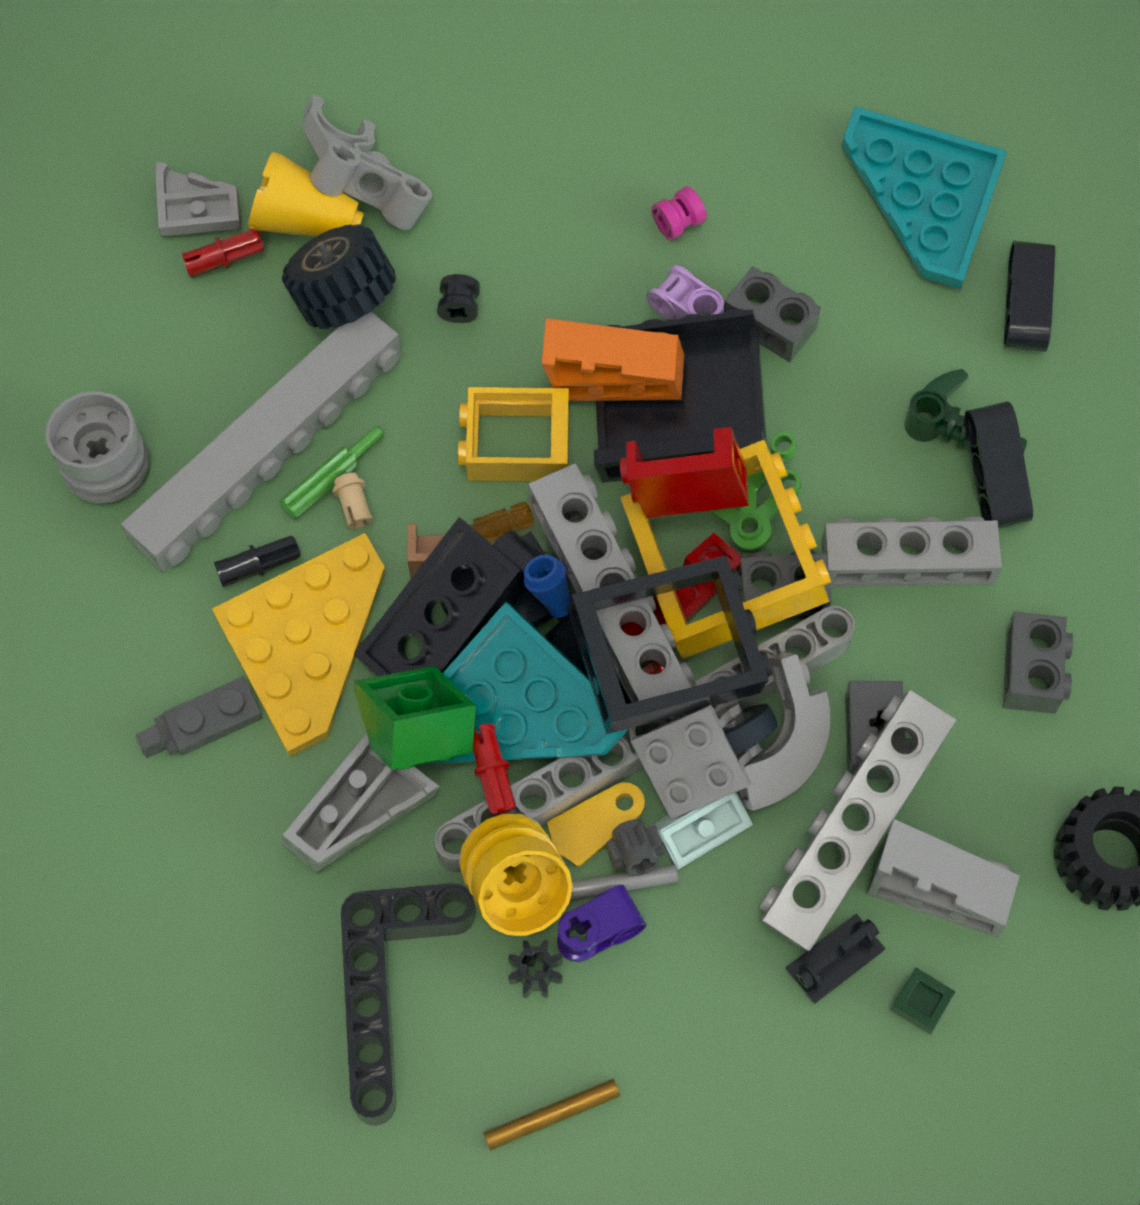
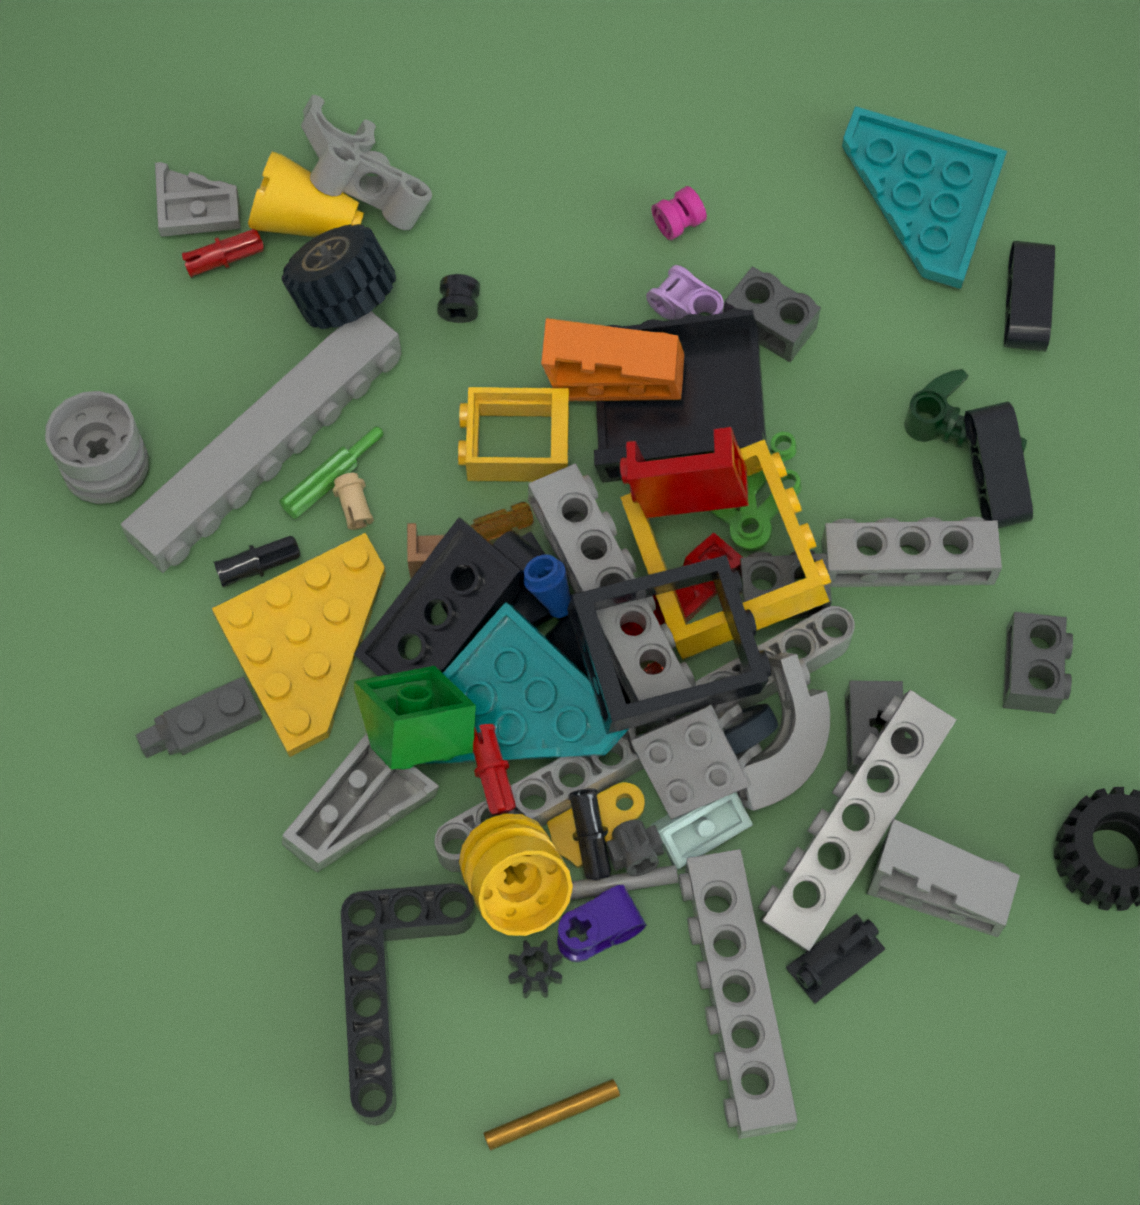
dark green plate [891,968,956,1034] -> none
none -> black axle [568,788,611,880]
none -> light grey brick [679,849,798,1139]

